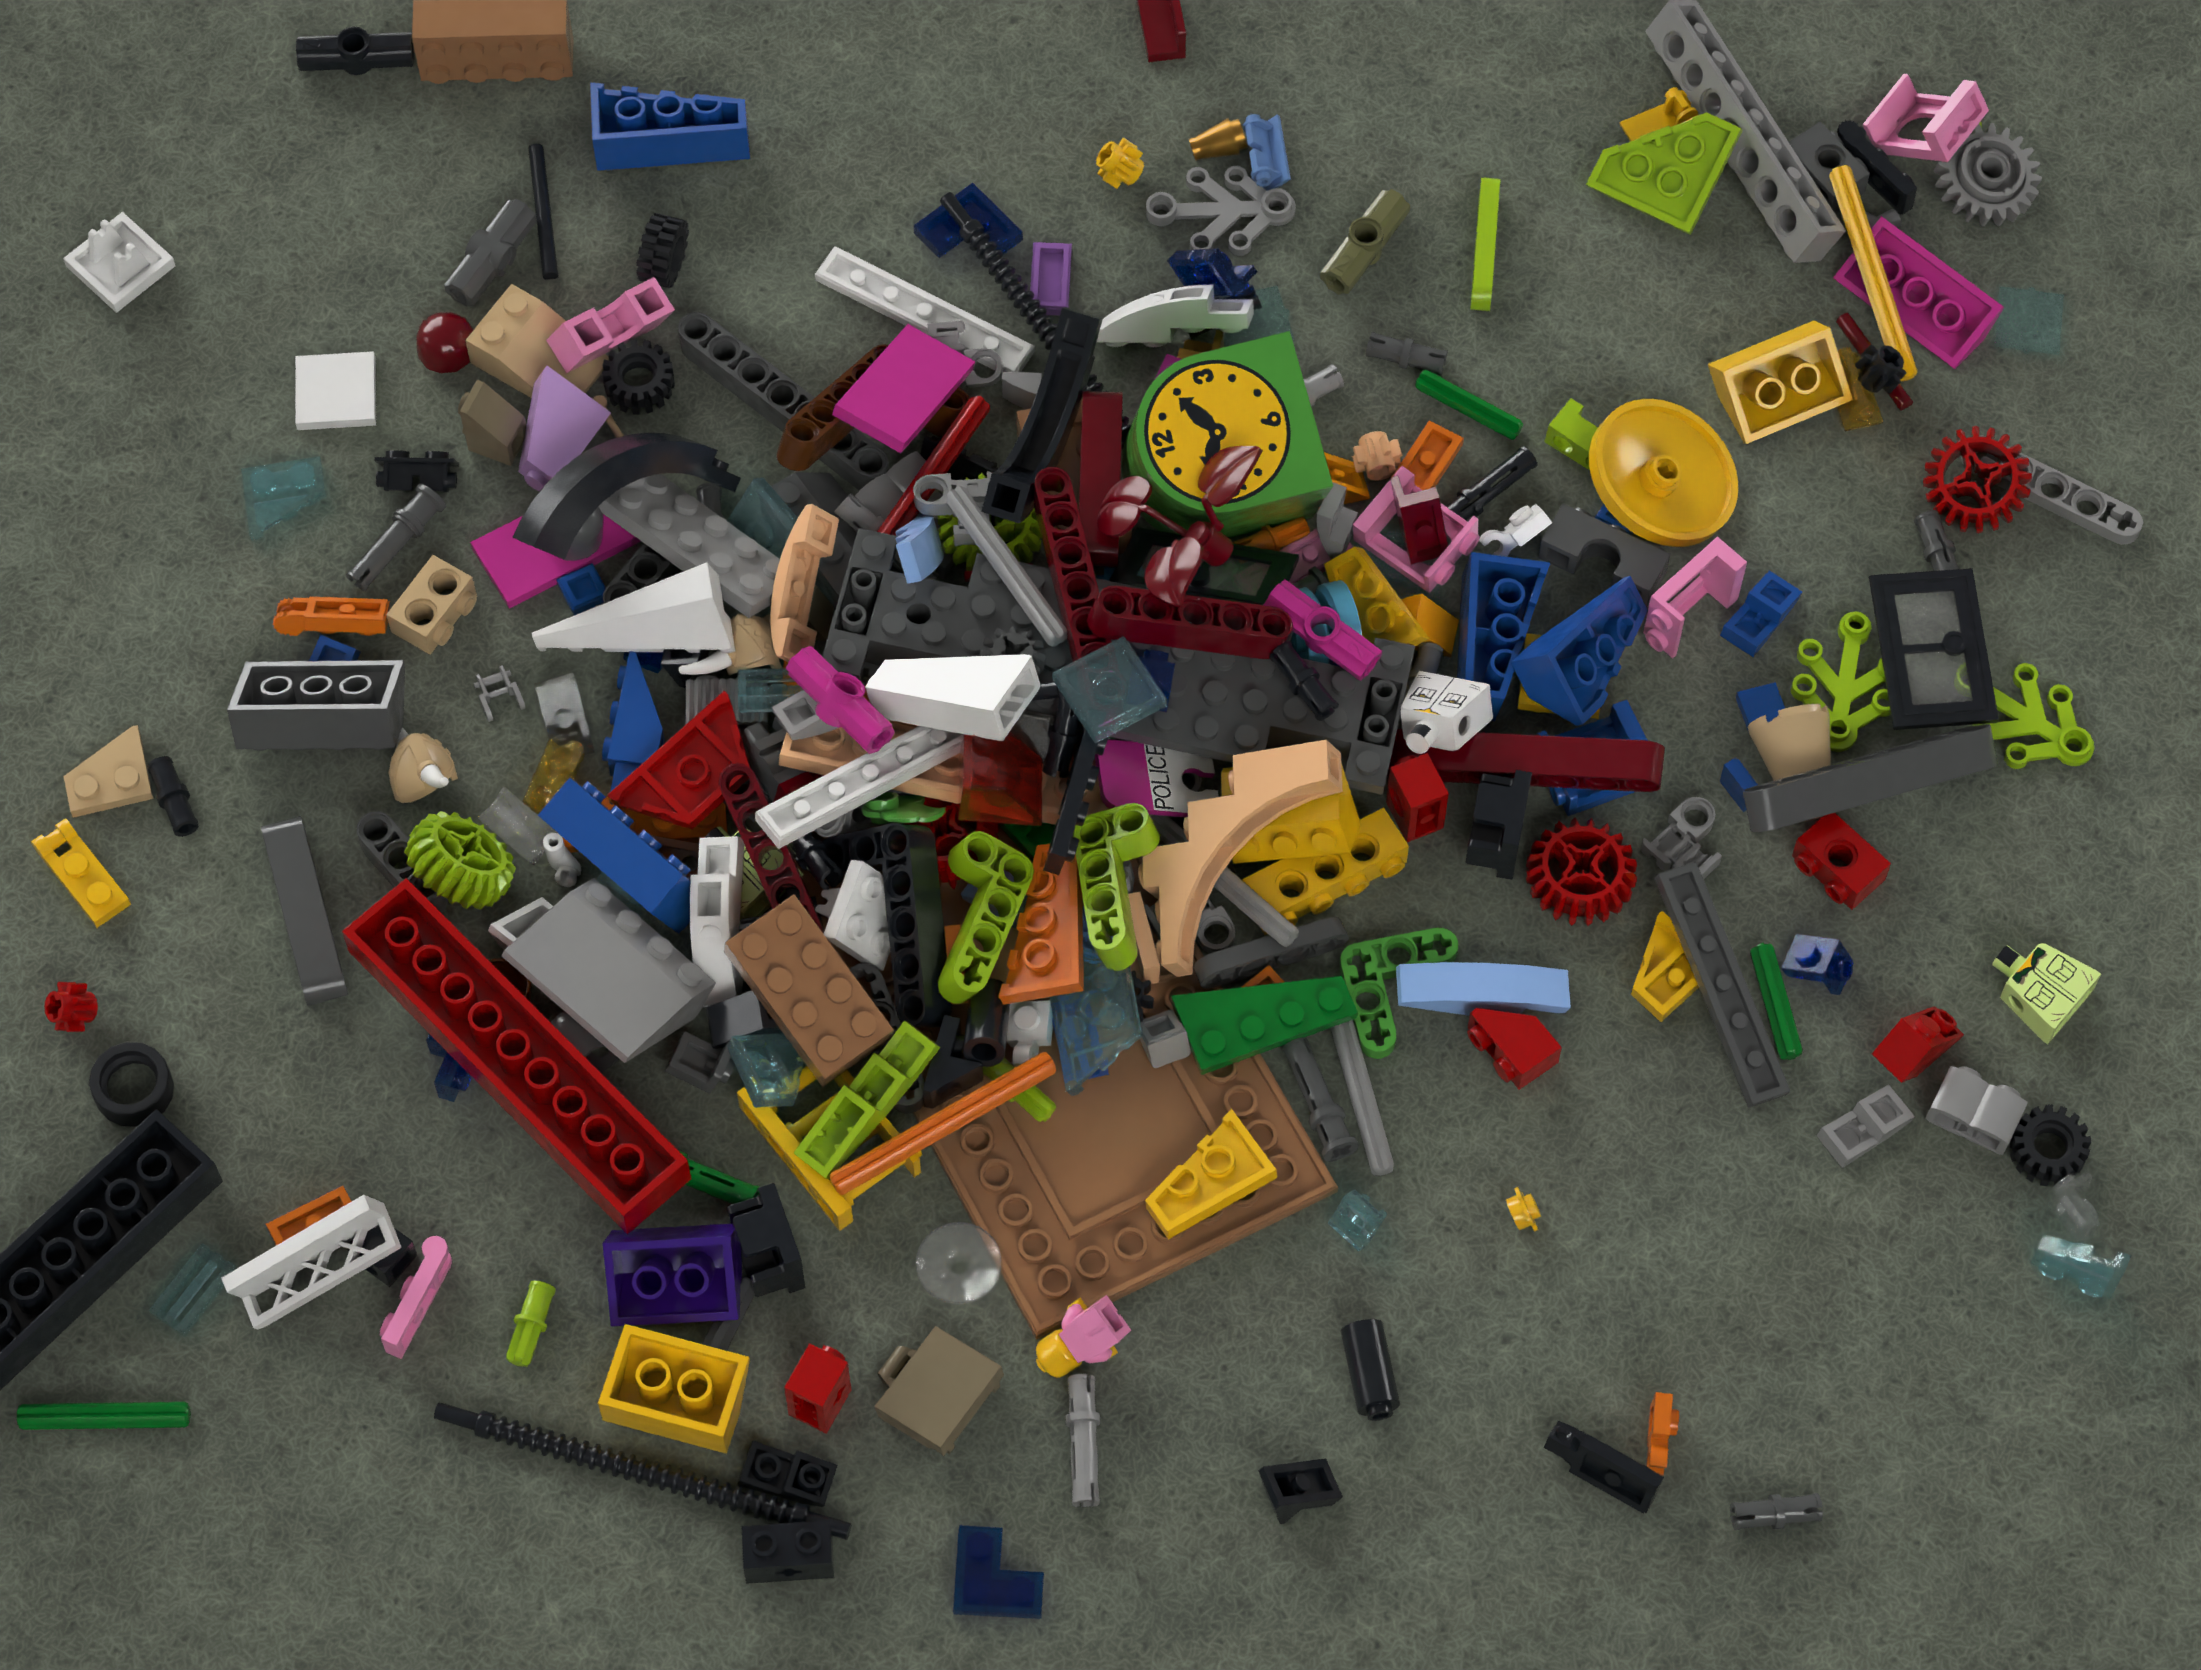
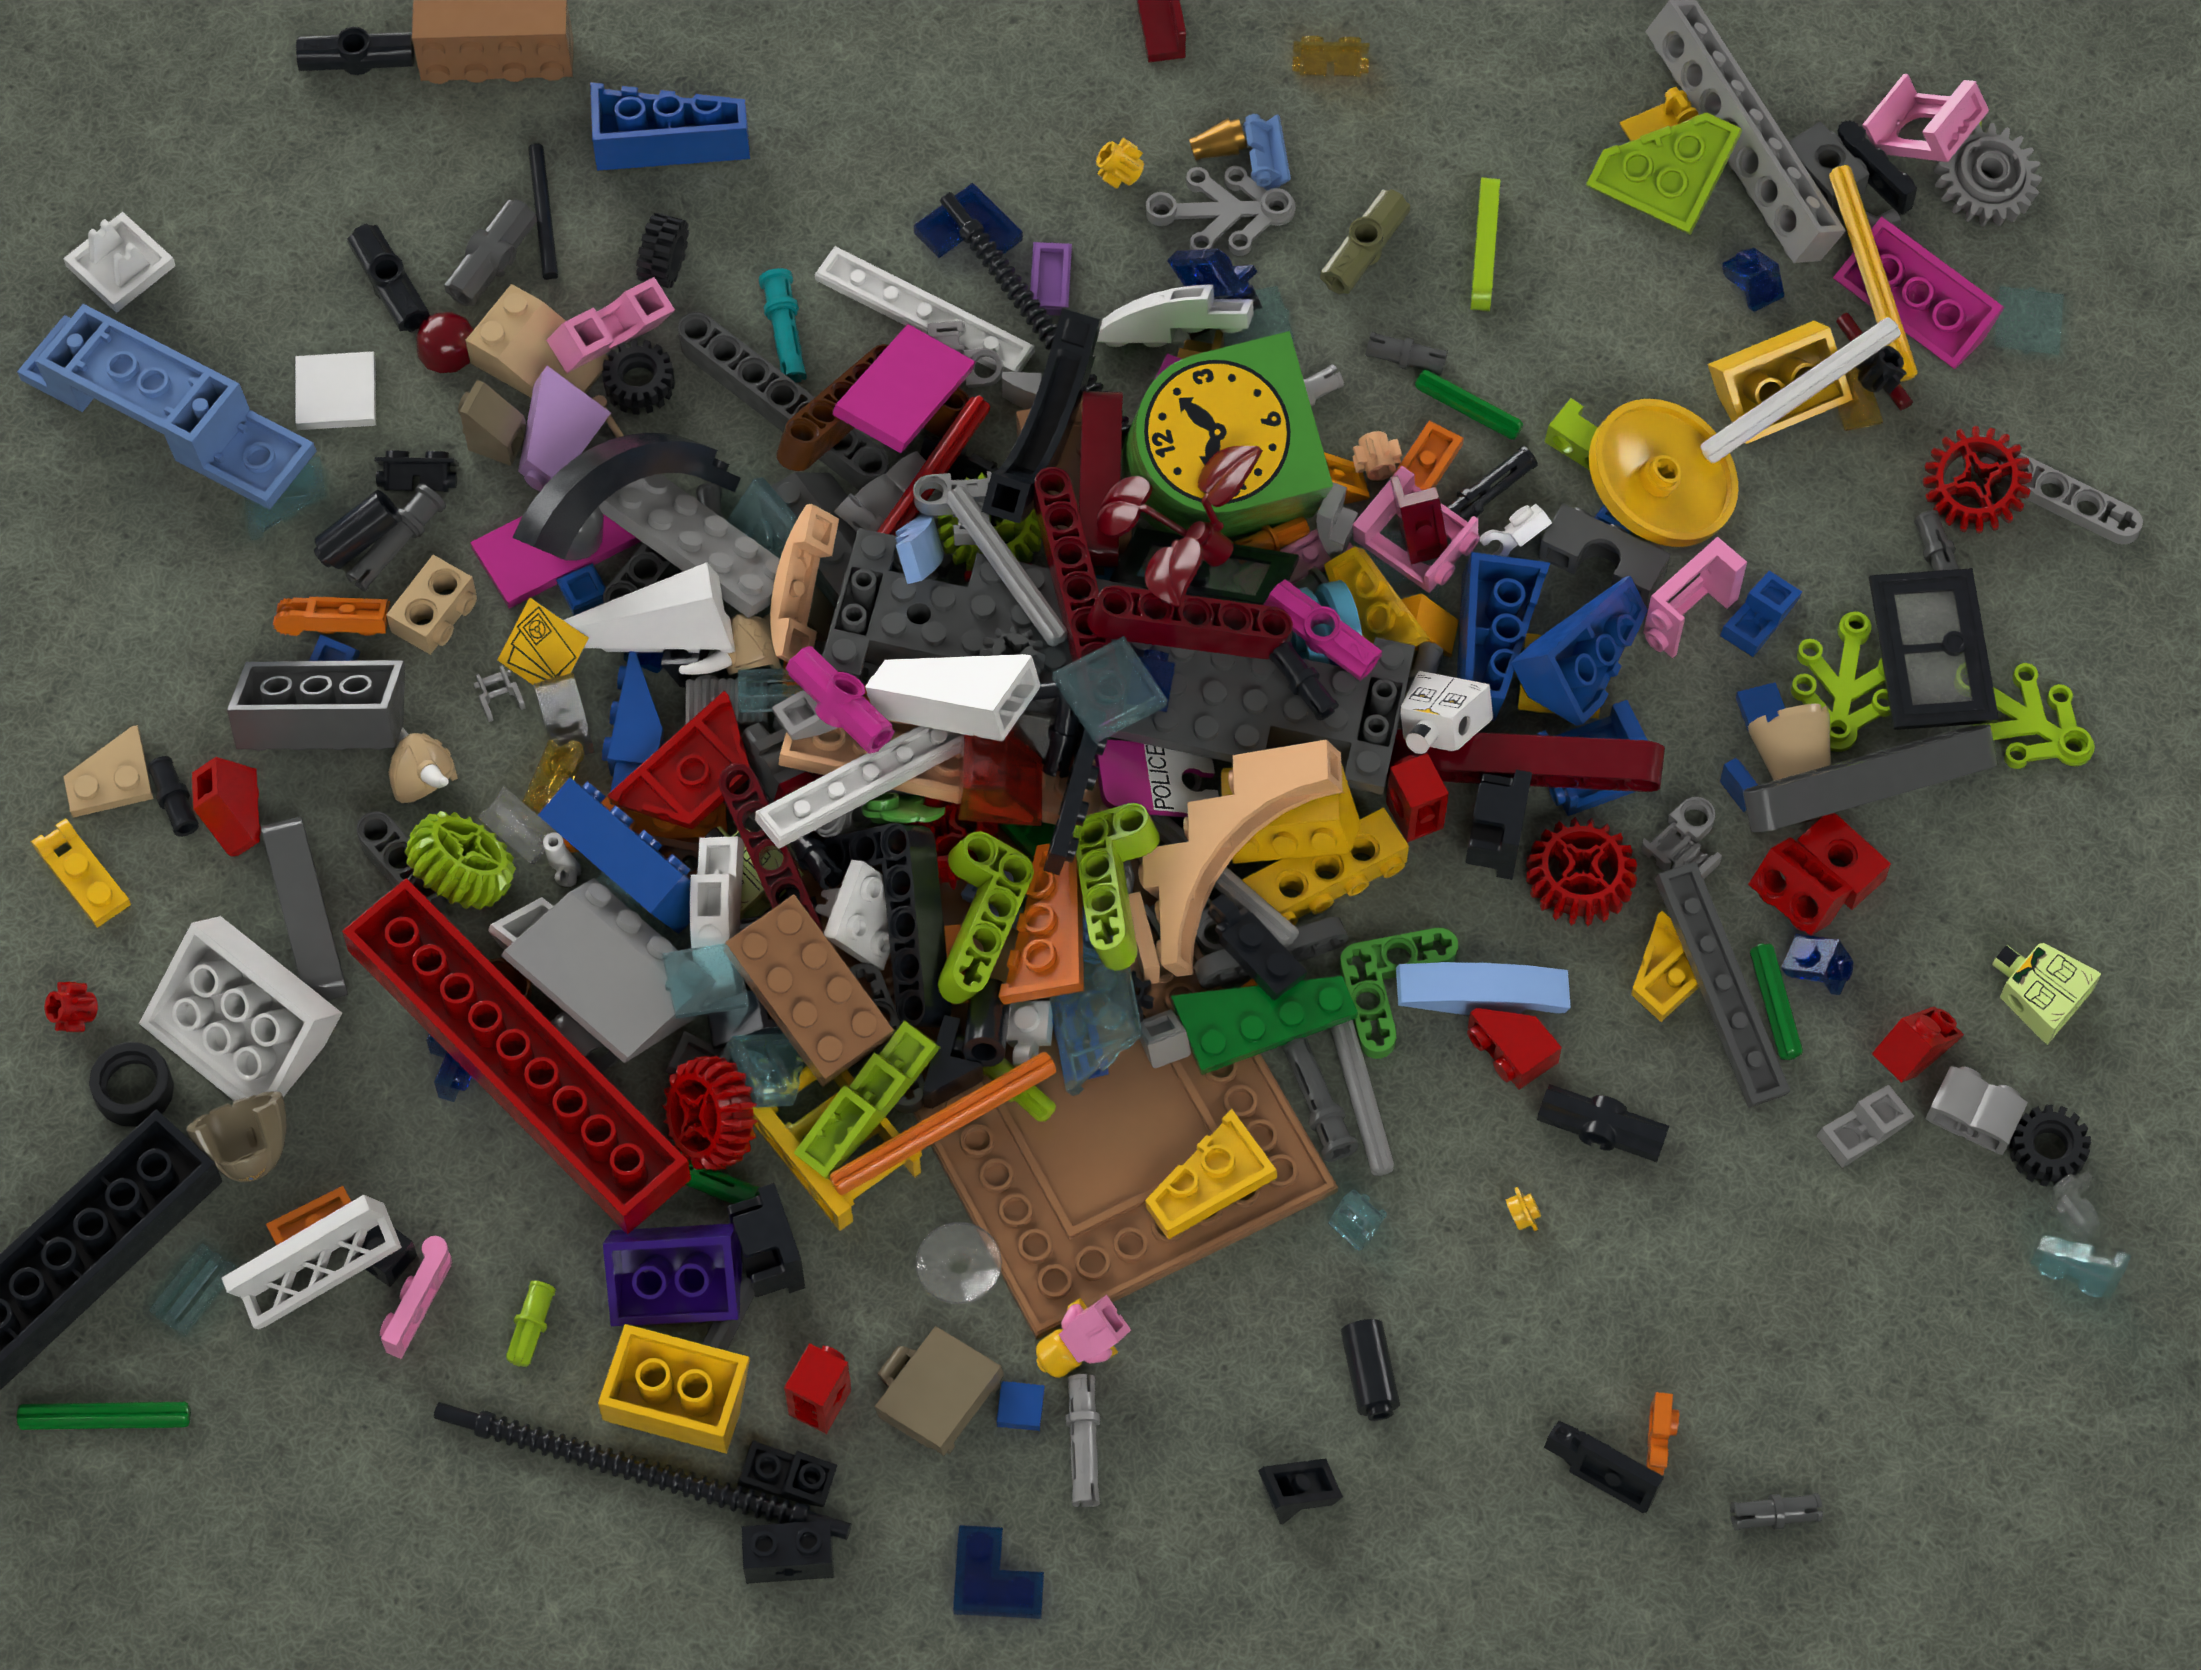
none -> medium blue bracket [17,304,317,510]
none -> white slope [139,916,342,1101]
none -> dark tan hair [186,1091,286,1182]
none -> red slope [192,757,261,857]
none -> black brick [314,490,402,569]
none -> black piece [347,223,430,333]
none -> yellow sticker [497,597,589,701]
none -> clear light blue piece [662,943,749,1019]
none -> red gear [662,1056,759,1171]
none -> teal pin [758,268,807,383]
none -> blue tile [997,1381,1045,1431]
none -> black hinge [1207,893,1308,1001]
none -> clear yellow hinge [1292,36,1370,77]
none -> black piece [1537,1084,1669,1162]
none -> white axle [1700,318,1901,463]
none -> clear blue bracket [1721,248,1785,312]
none -> red brick [1748,837,1853,936]

